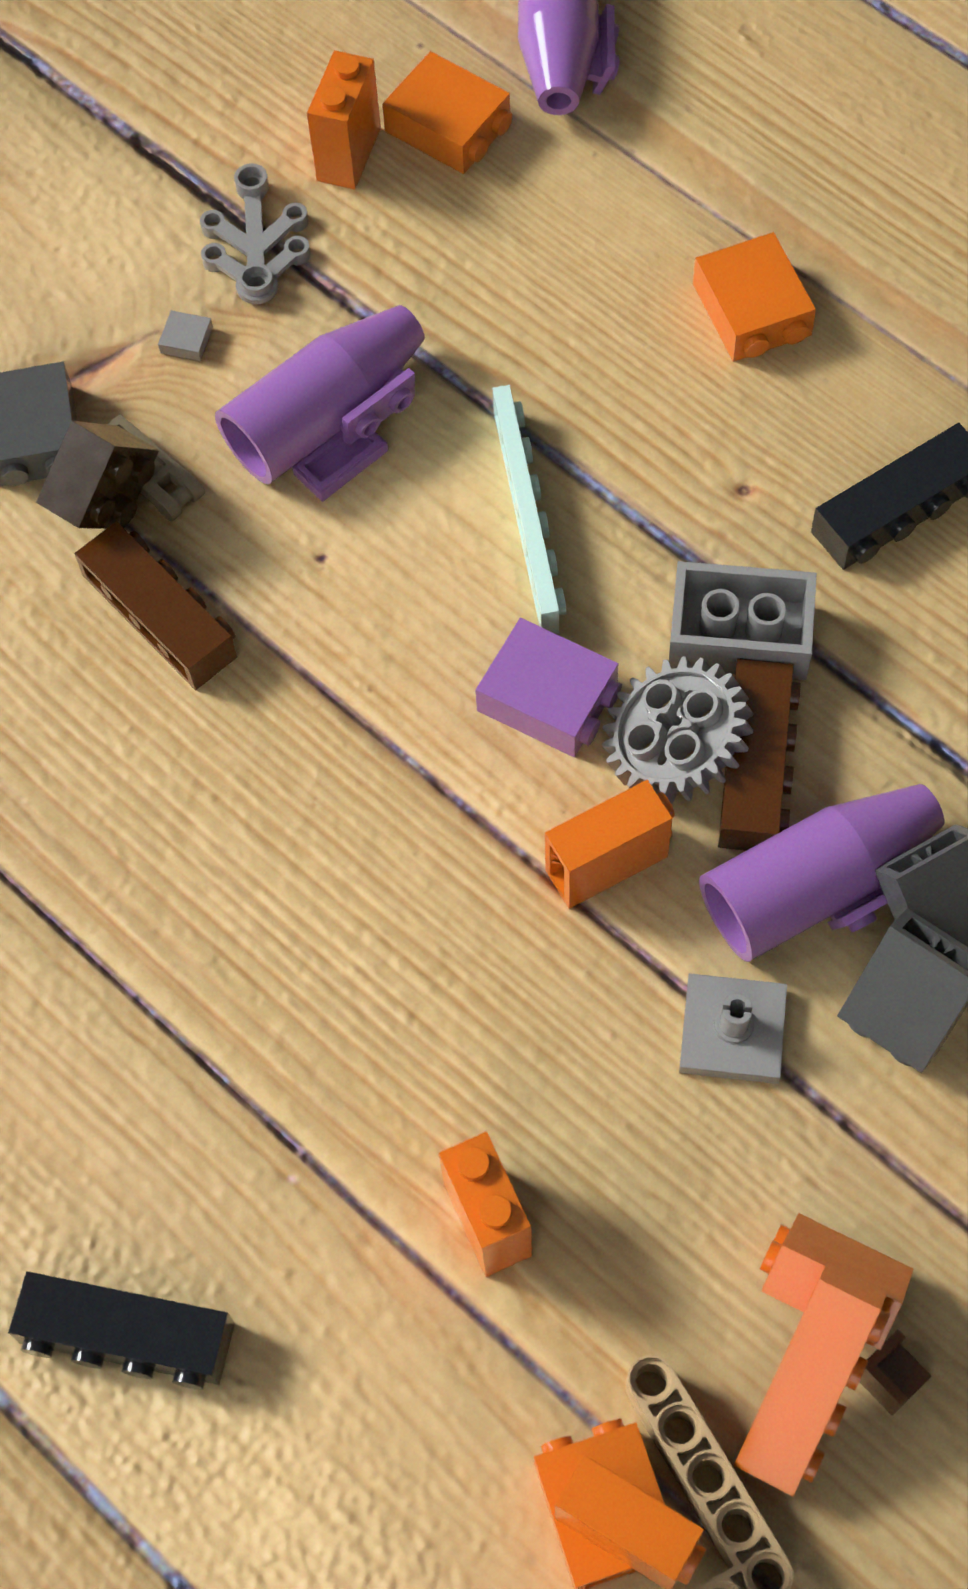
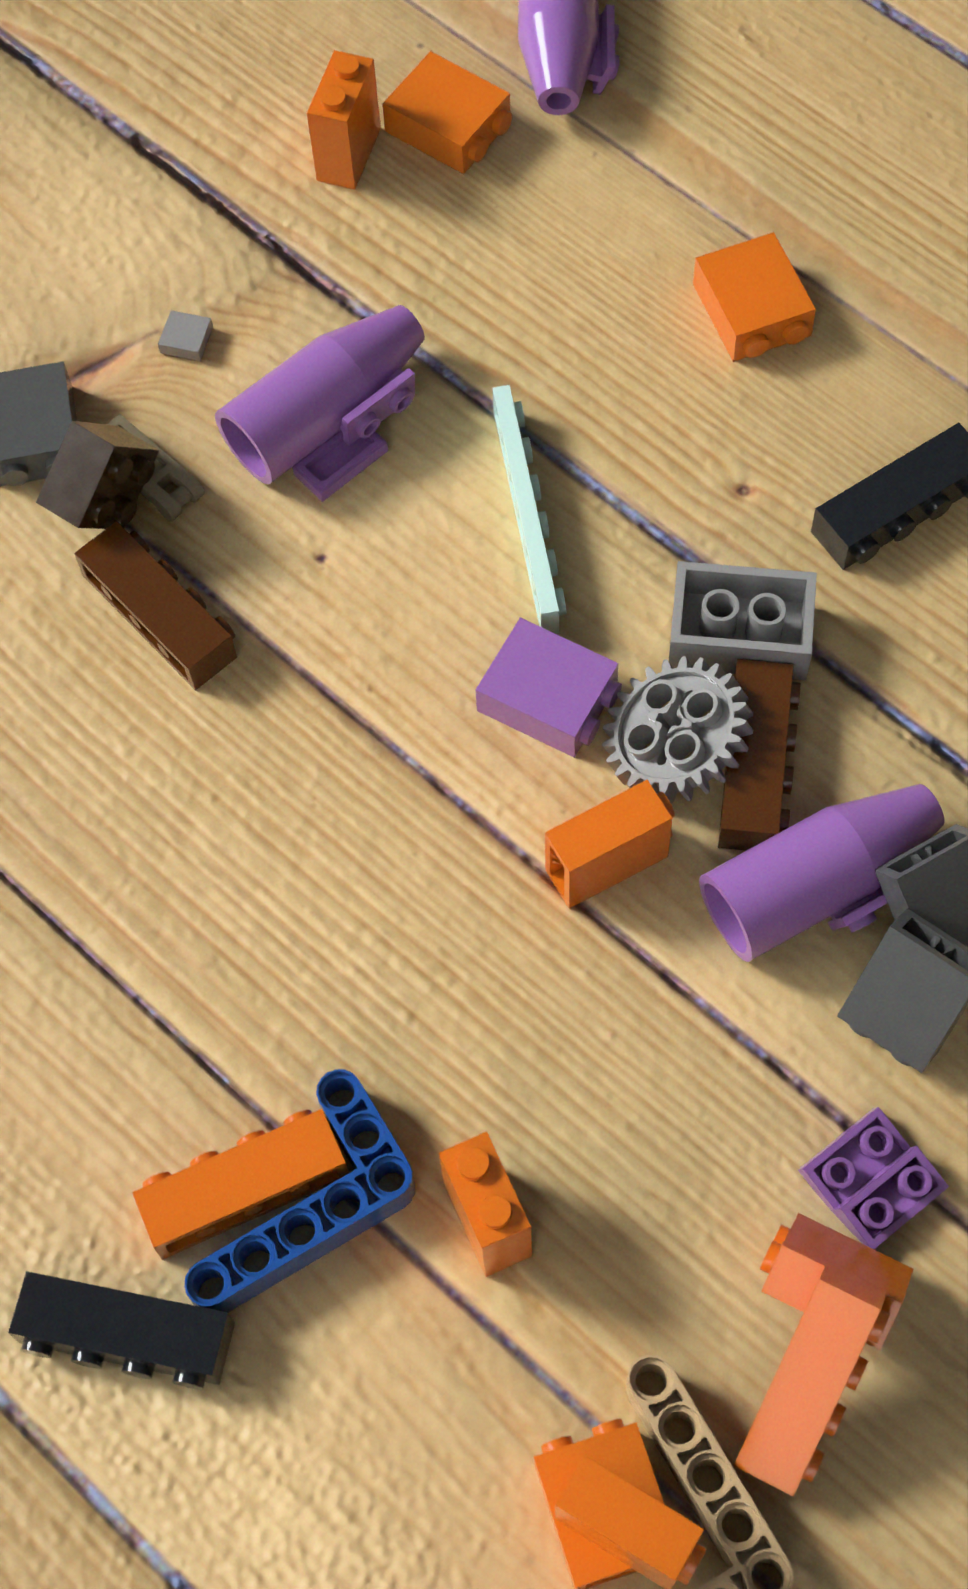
light grey plant [200,163,311,304] -> none
light grey tile [679,973,787,1084] -> none
reddish brown panel [860,1329,932,1416] -> none
none -> orange brick [132,1109,349,1260]
none -> blue beam [184,1069,415,1312]
none -> medium lavender slope [798,1107,949,1249]

